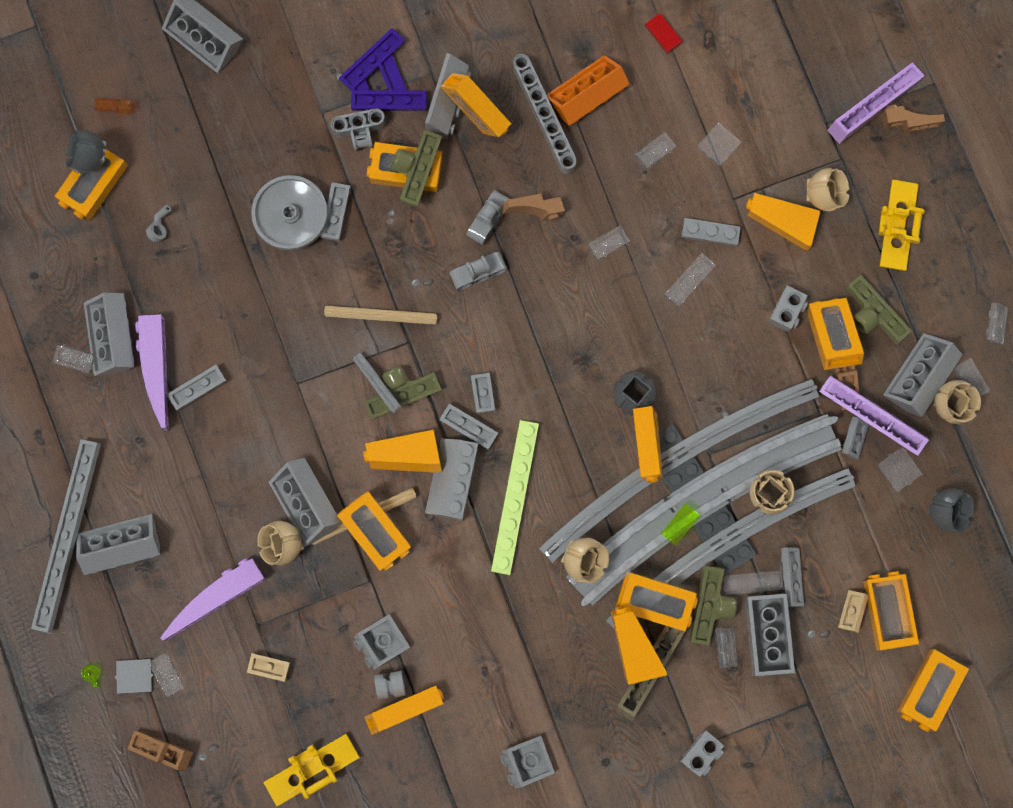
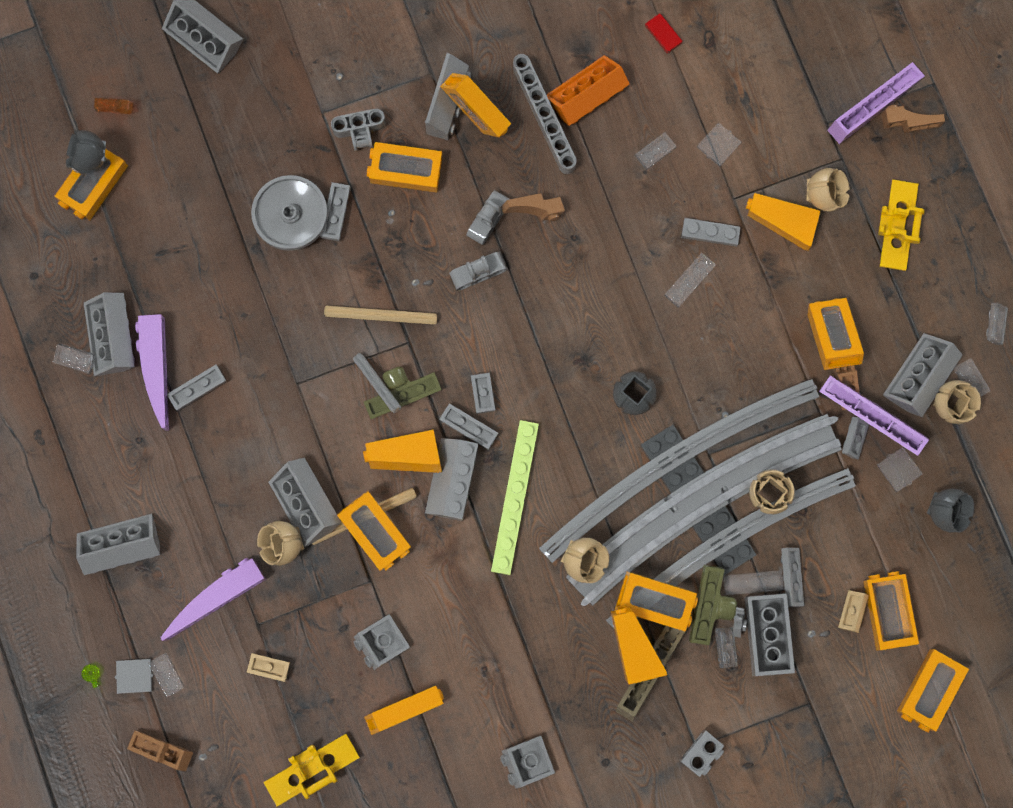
light grey plate [31,440,101,633] -> none
light grey plate [146,205,171,242] -> none
dark purple plate [339,28,427,111] -> none
light grey wheel [374,671,406,700] -> none
olive plate [391,129,442,207] -> none
clear plate [588,225,630,261] -> none
light orange slope [633,406,663,483] -> none
clear neon green tile [661,503,700,546] -> none
light grey brick [768,286,808,332] -> none
olive plate [846,275,912,345] -> none
none -> light grey plate [733,607,748,638]

